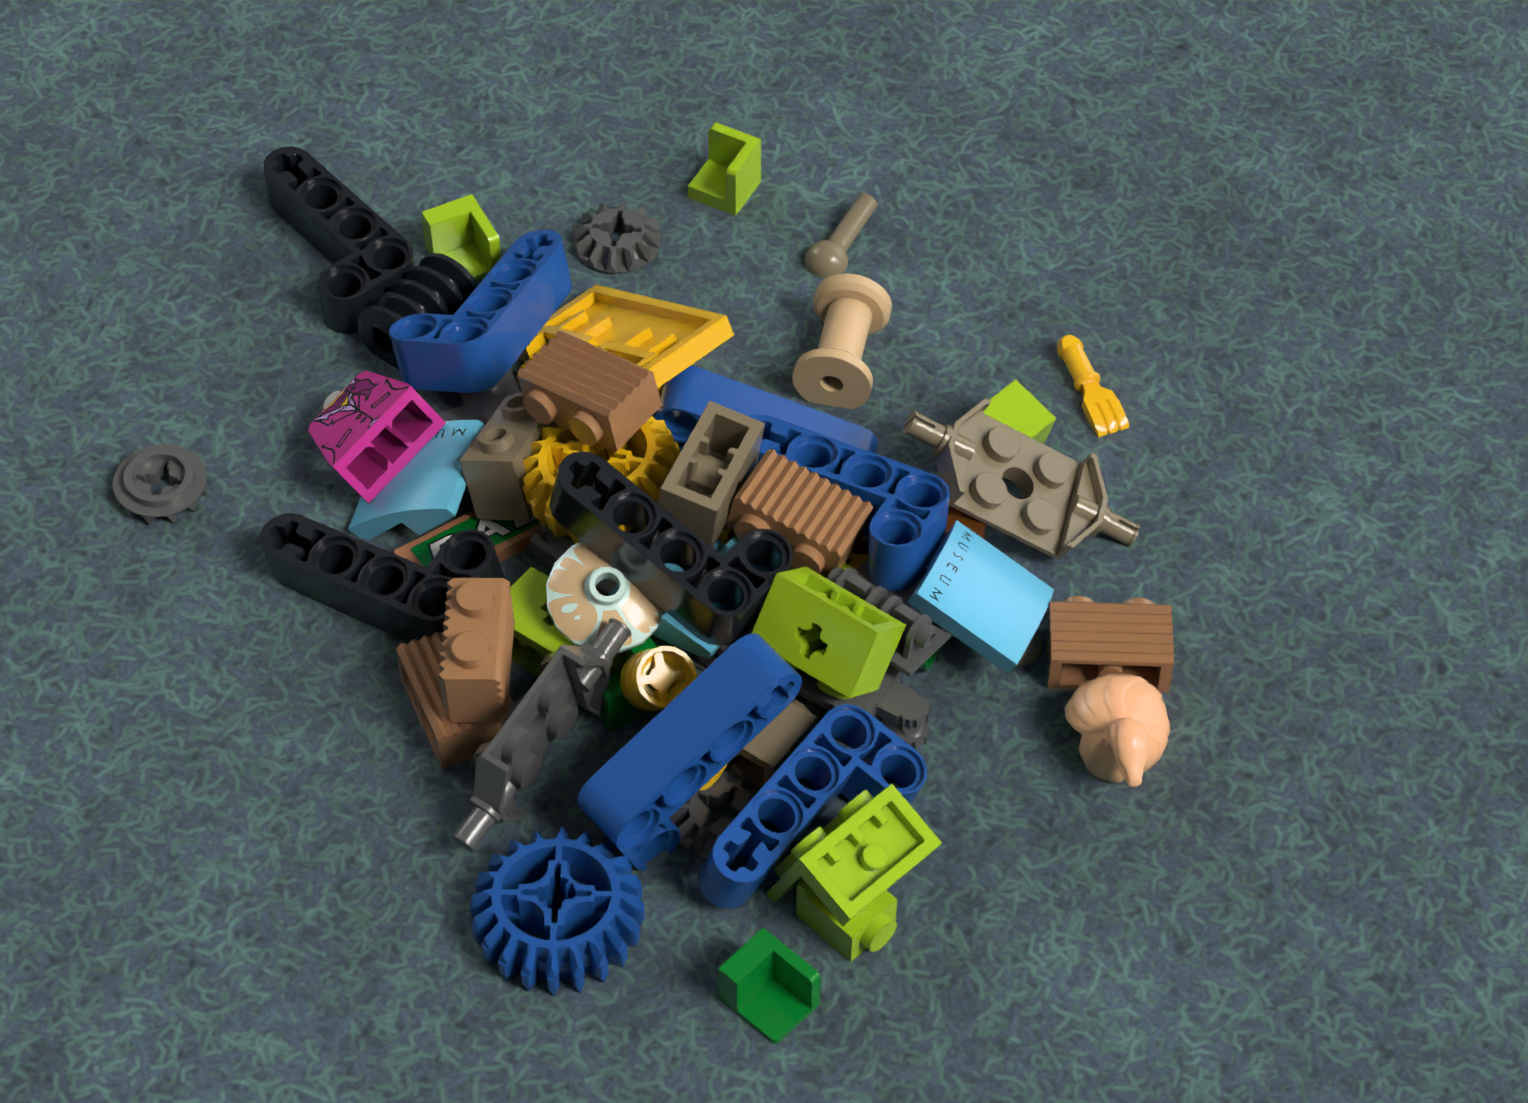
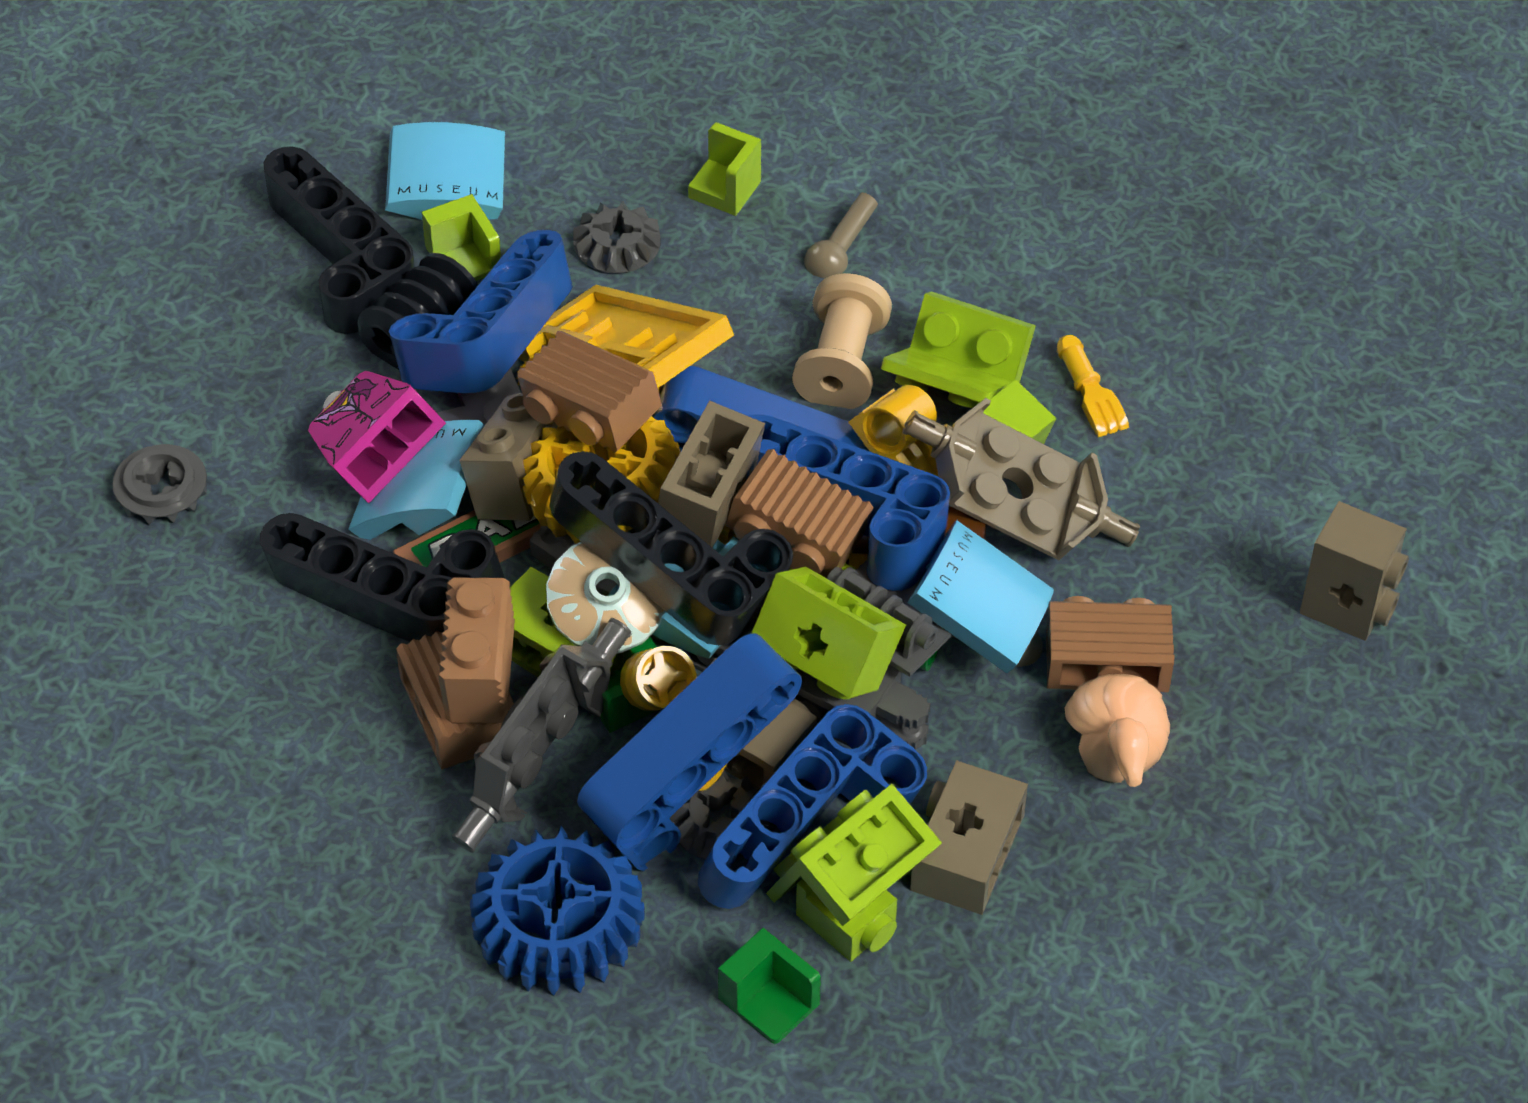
none -> medium azure slope [385,122,505,220]
none -> yellow plate [848,385,939,477]
none -> lime bracket [881,291,1036,408]
none -> dark tan brick [910,760,1028,915]
none -> dark tan brick [1300,501,1409,641]

